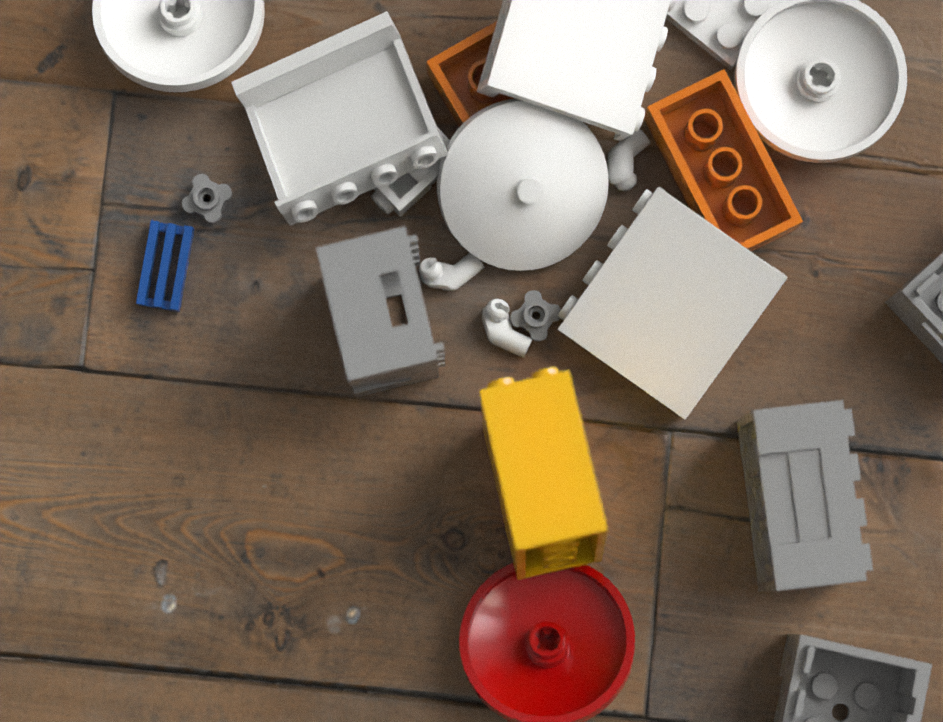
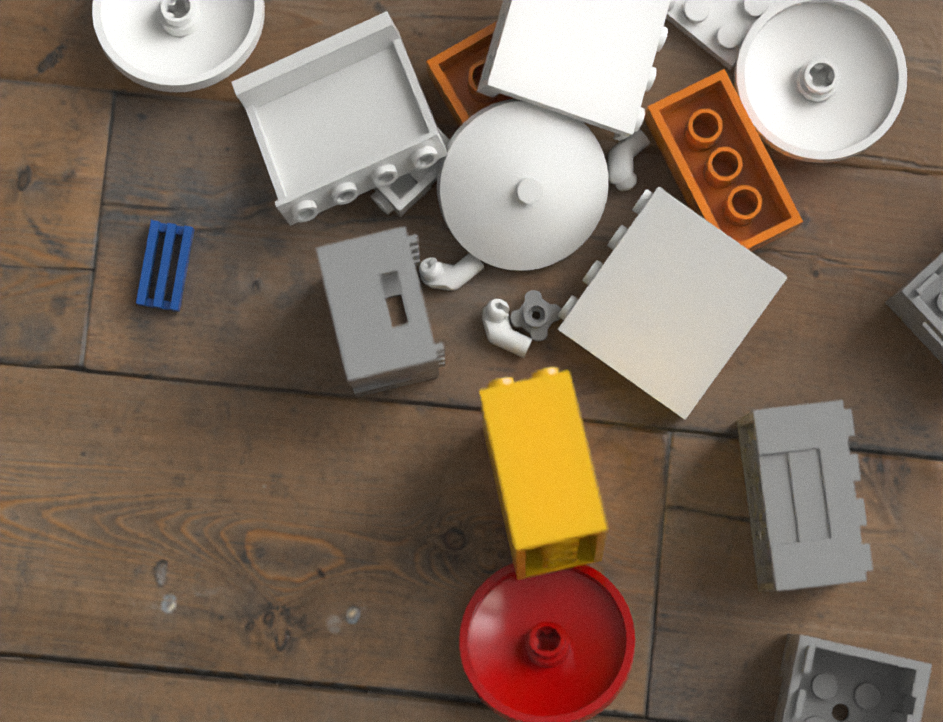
light grey plate [182,174,232,223] -> none

